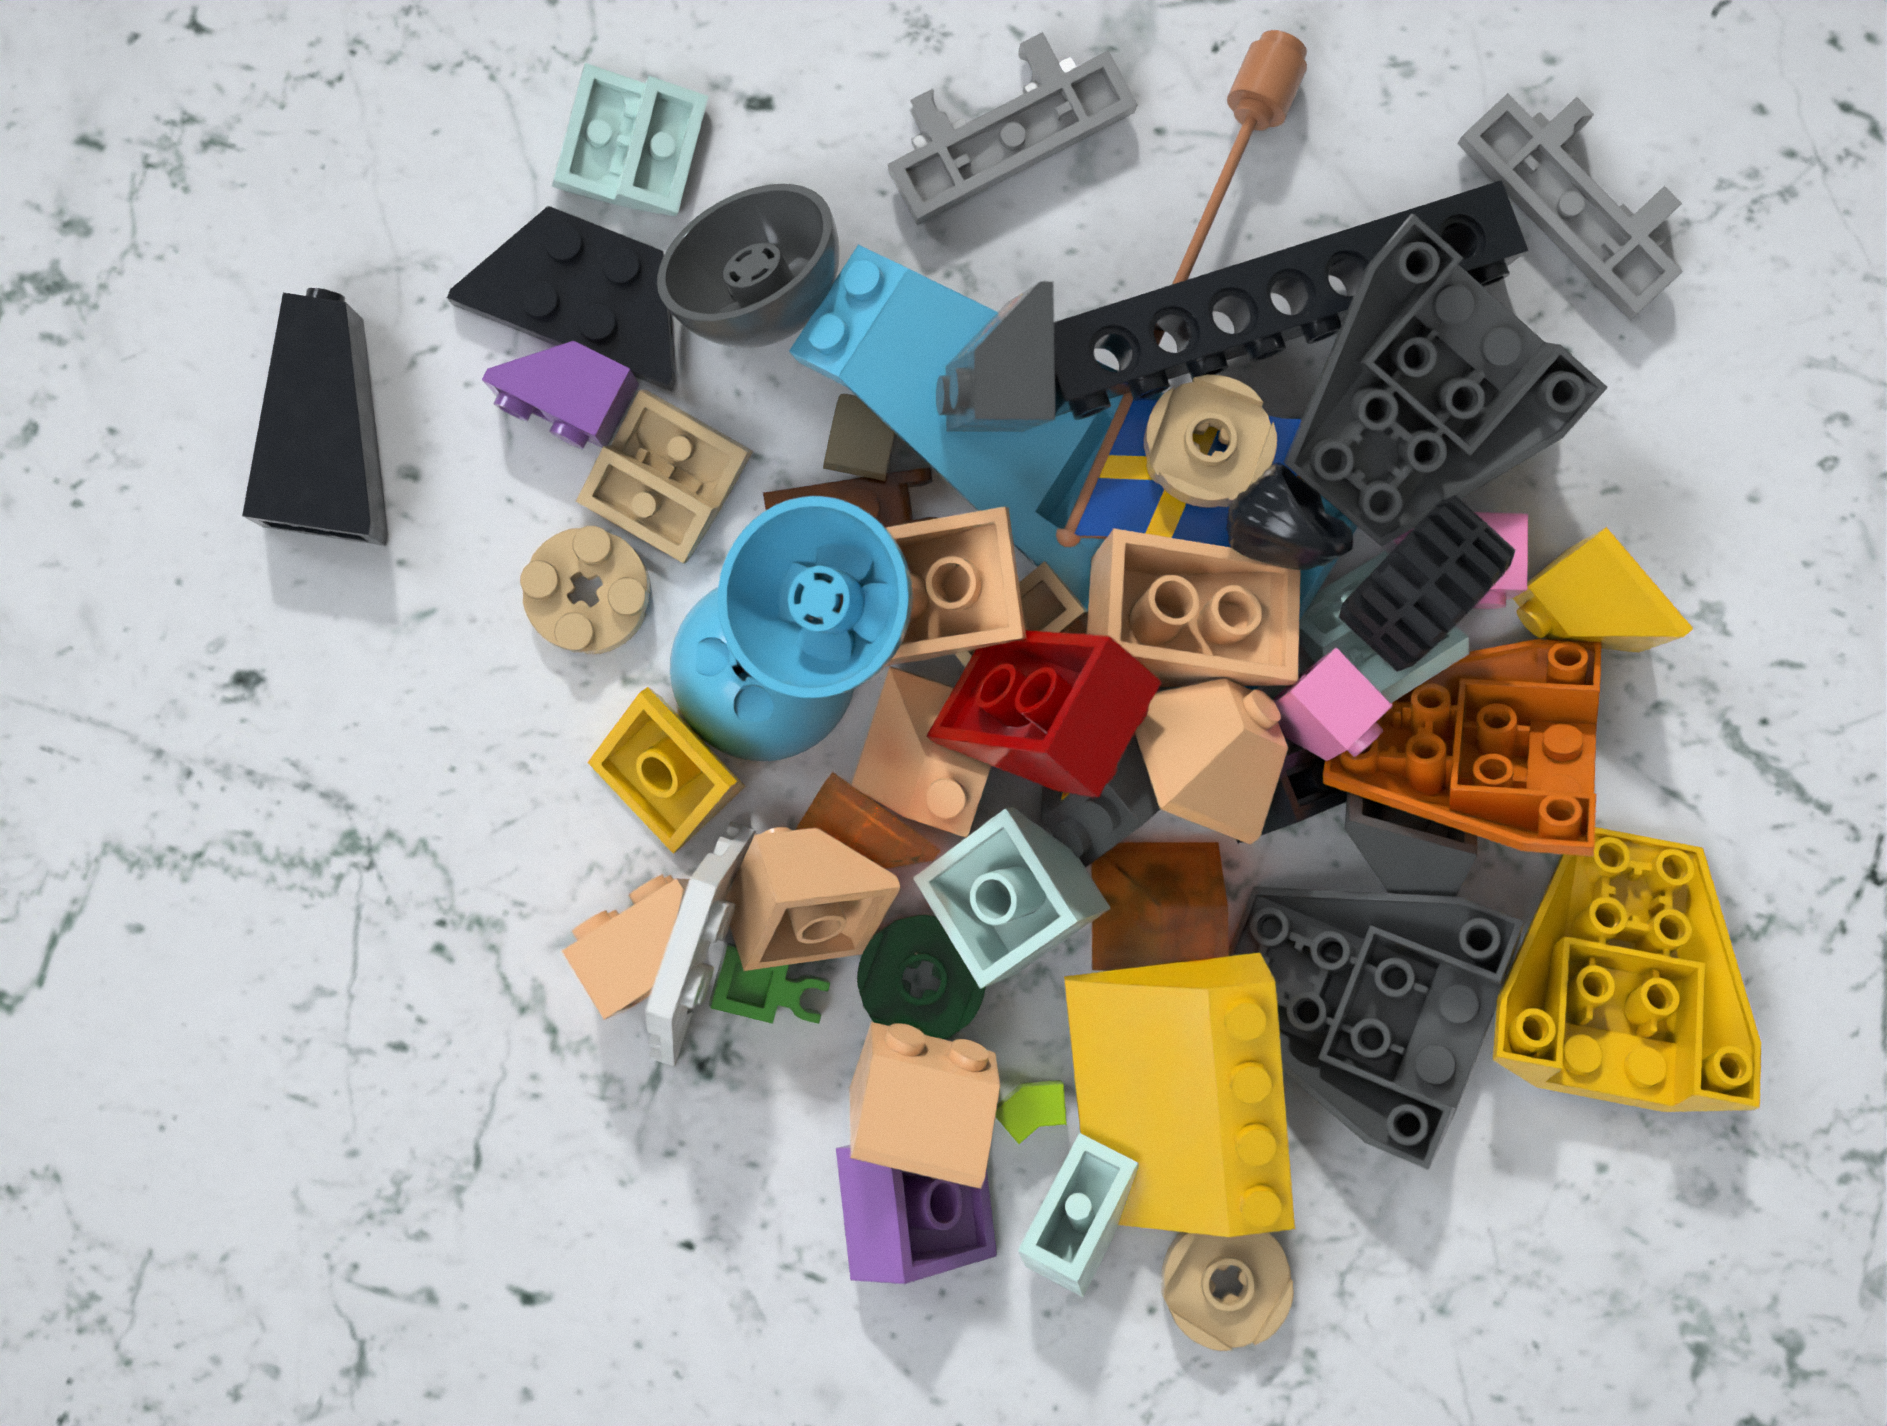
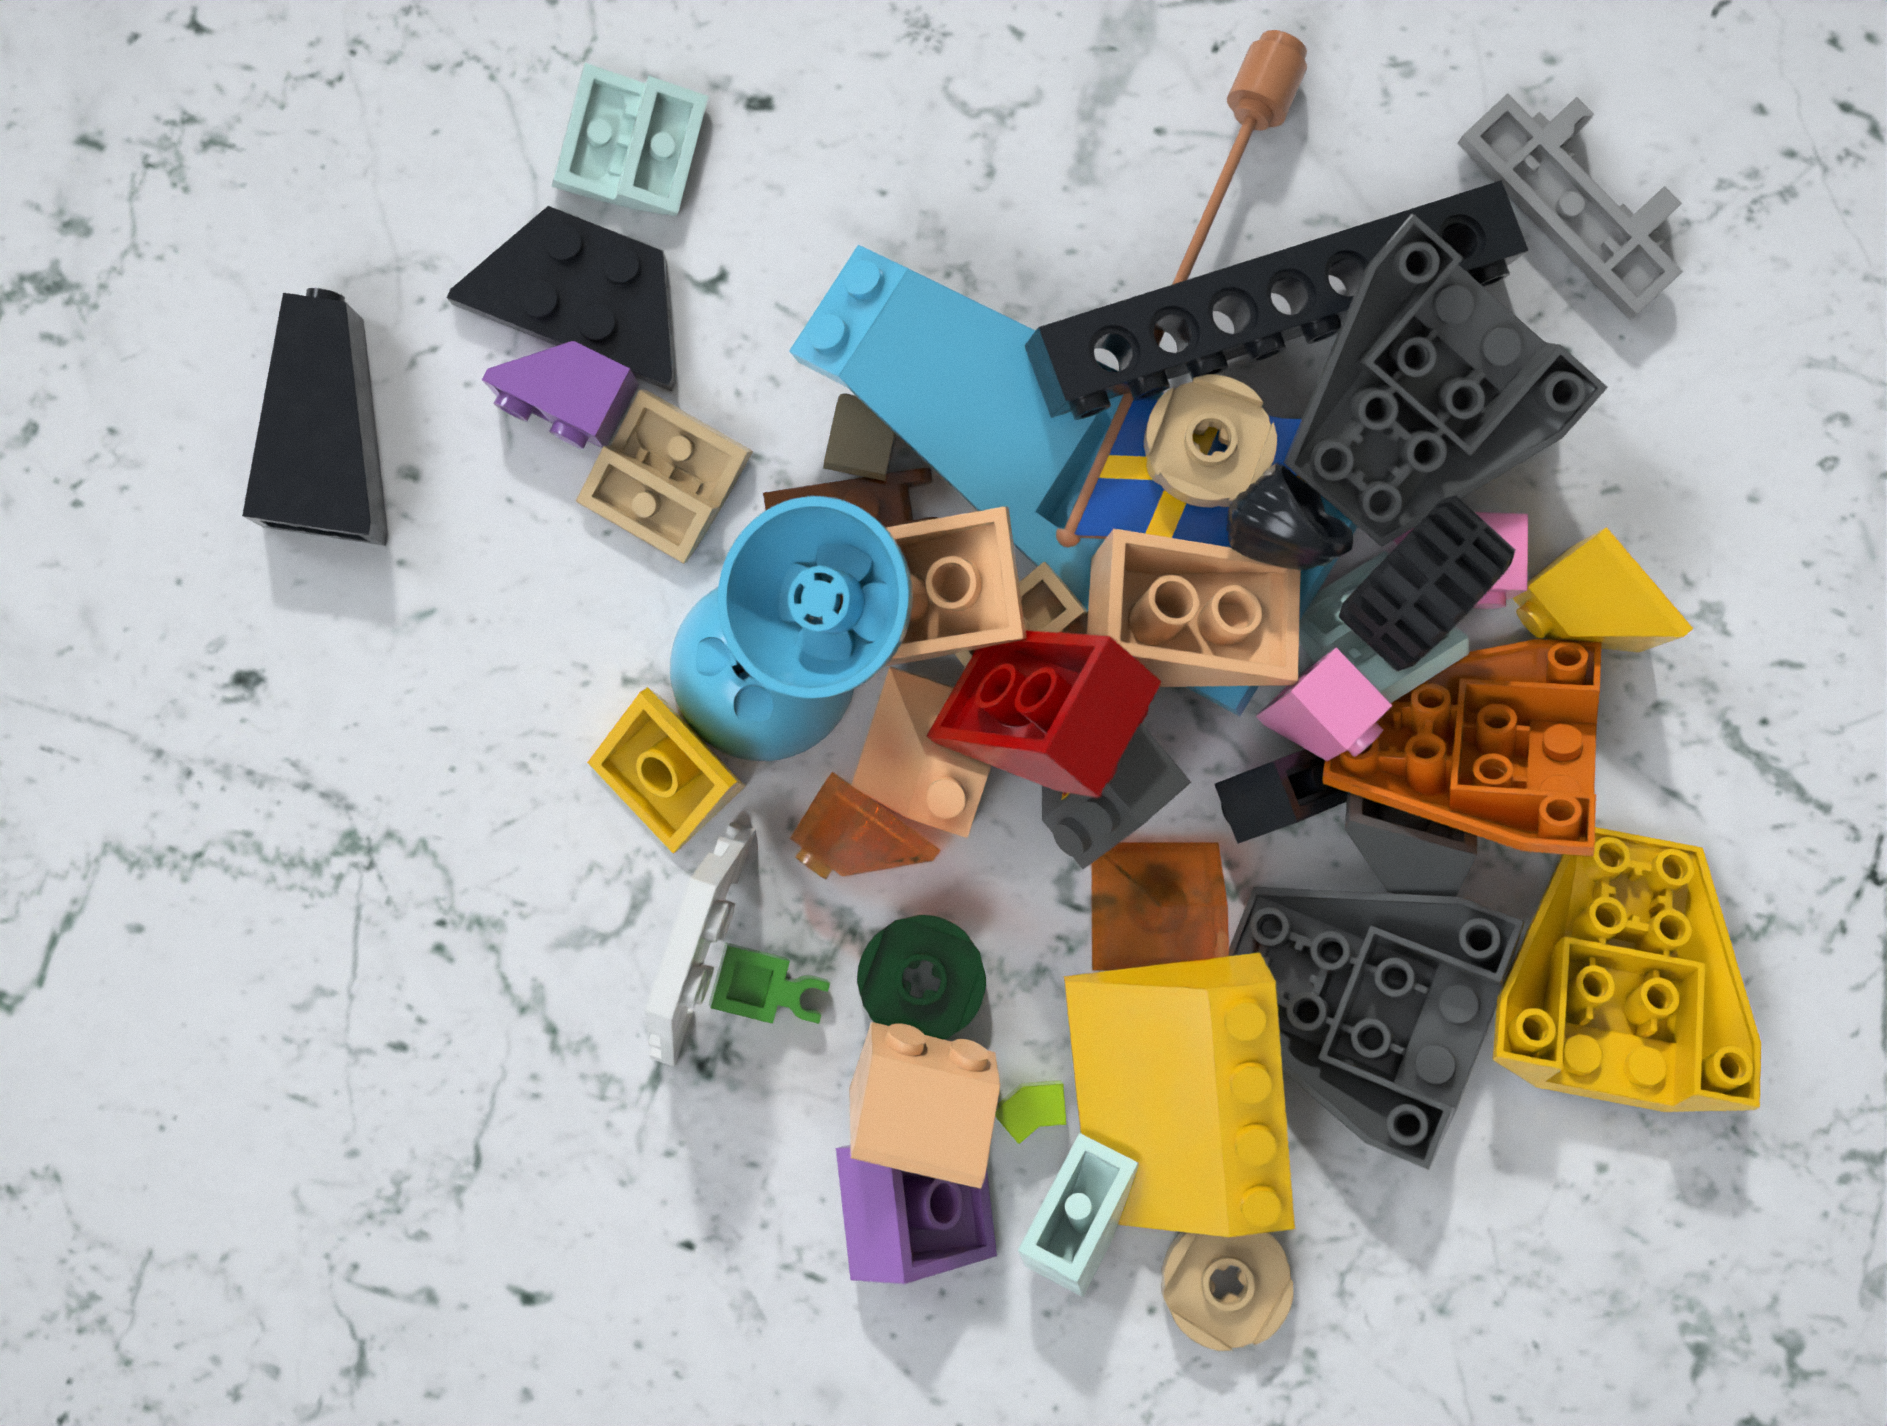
tan plate [520,526,650,654] -> none
light nougat slope [562,874,690,1020] -> none
dark grey piece [657,184,839,348] -> none
light nougat slope [726,827,901,971] -> none
light grey hinge [888,32,1137,225] -> none
light aqua slope [913,807,1111,989] -> none
dark grey slope [936,281,1055,432] -> none
light nougat slope [1135,678,1288,845] -> none

